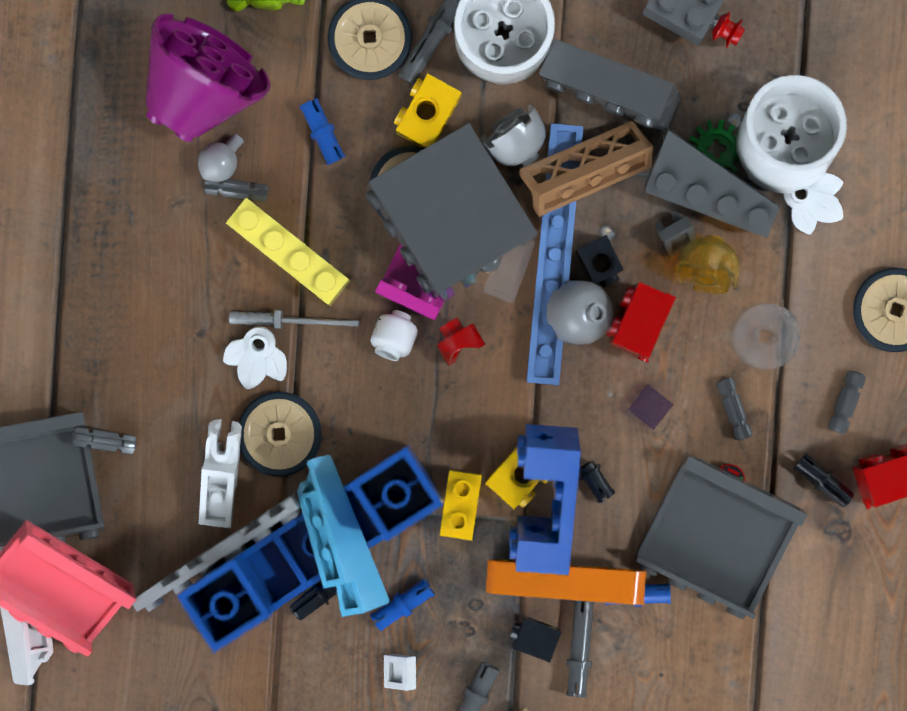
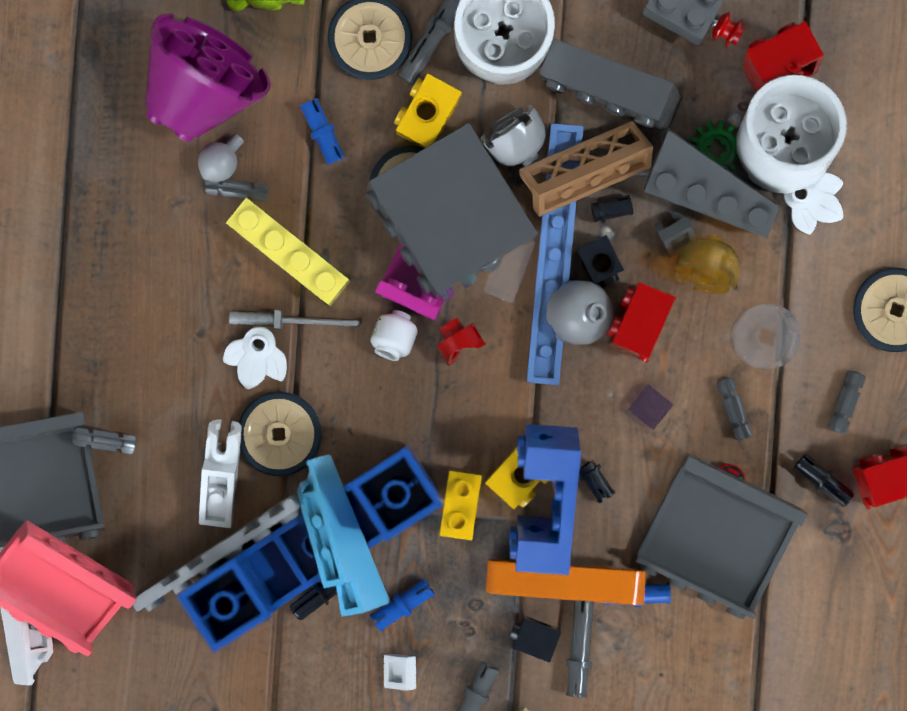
none -> black pin [591,194,634,224]
none -> red brick [742,21,824,93]

